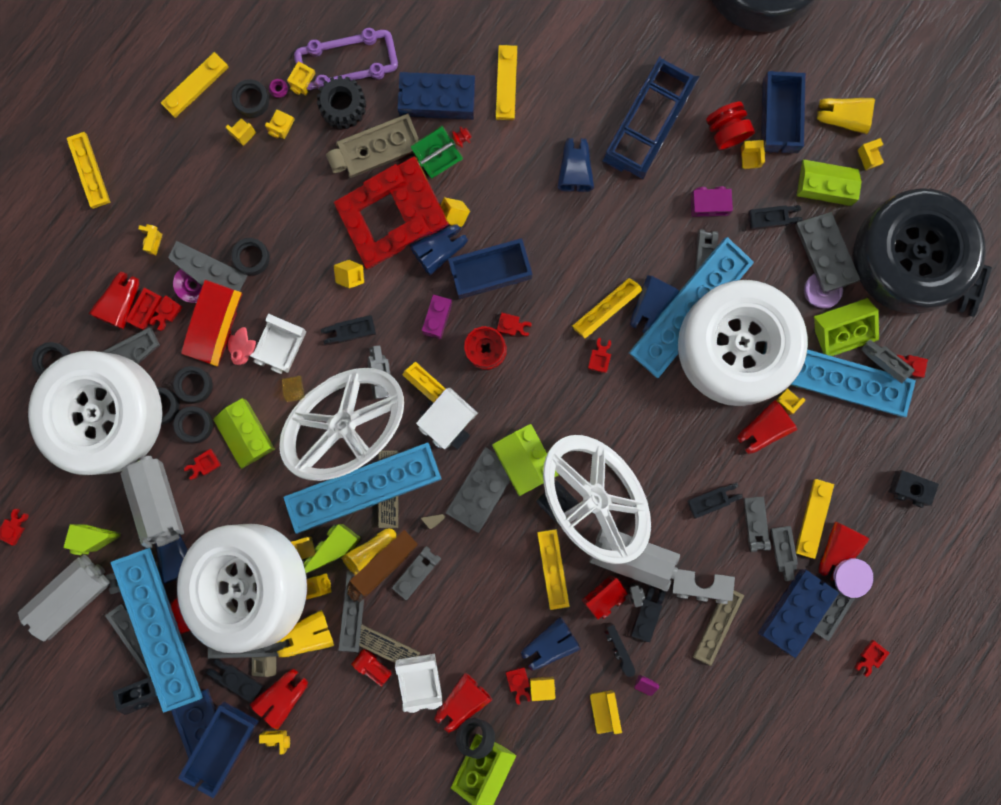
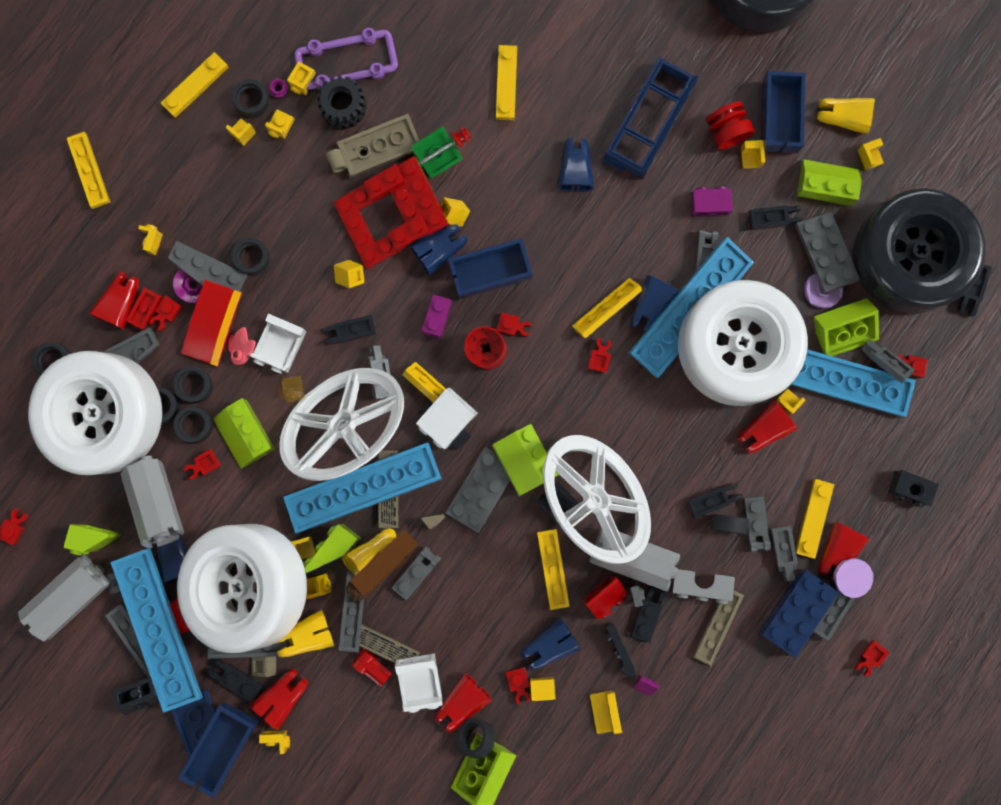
dark blue piece [398,72,475,120] -> none
none -> black tyre [710,514,749,535]

